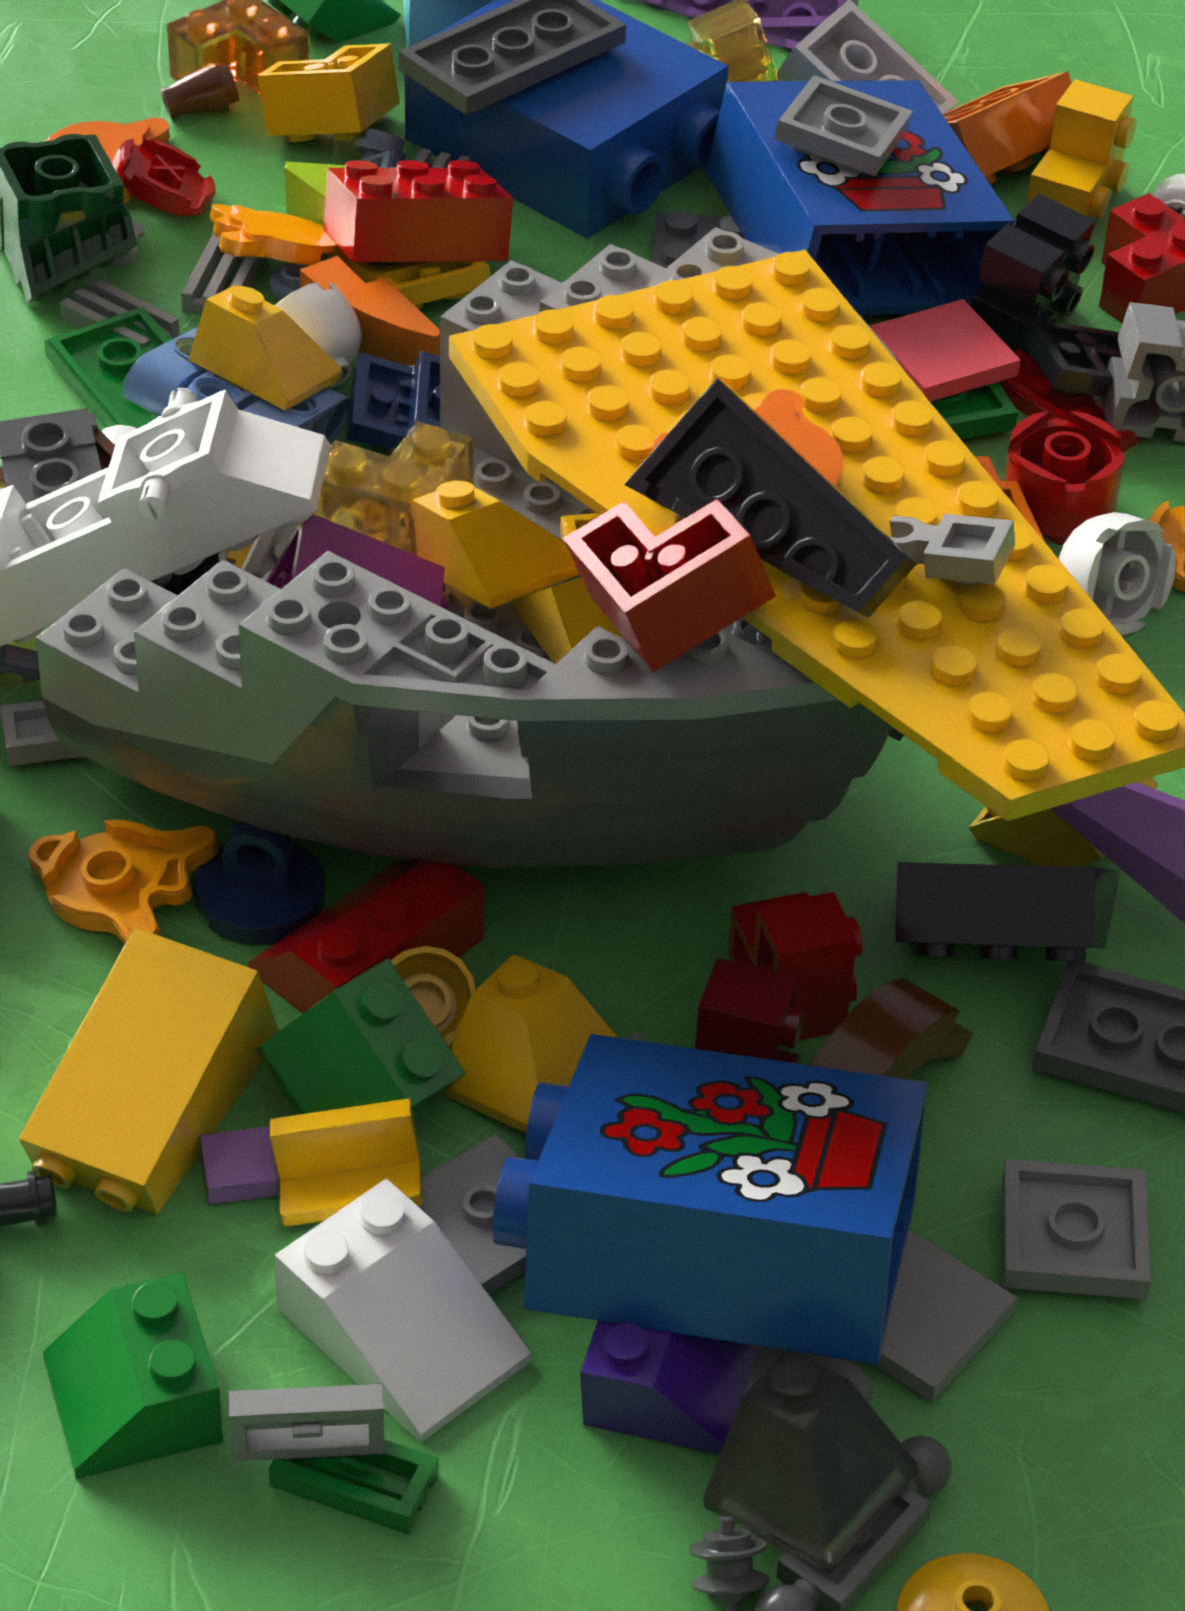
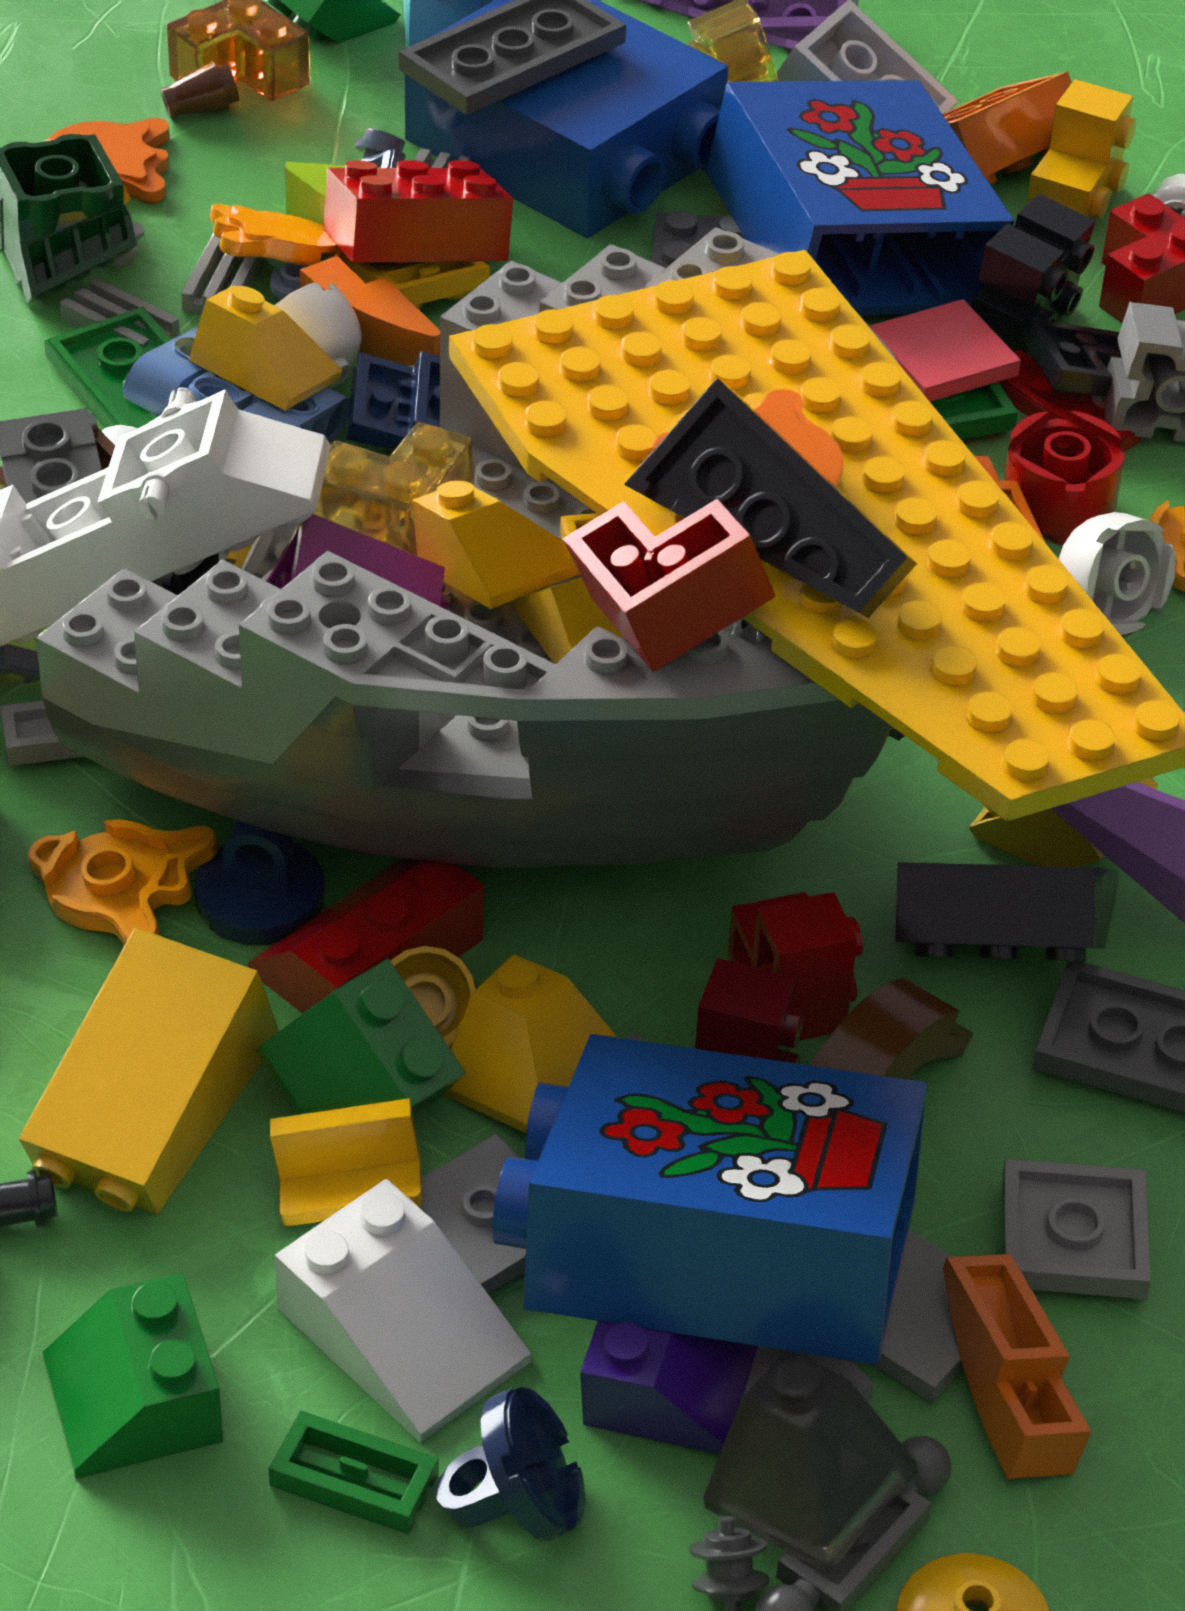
red tile [112,139,216,217] -> none
medium lavender tile [200,1126,279,1204] -> none
light grey tile [229,1384,385,1461] -> none
yellow brick [257,44,400,142] -> none
light grey plate [774,75,913,176] -> none
light grey plate [890,514,1015,585] -> none
none -> dark blue tile [436,1387,586,1541]
none -> orange slope [943,1254,1092,1479]

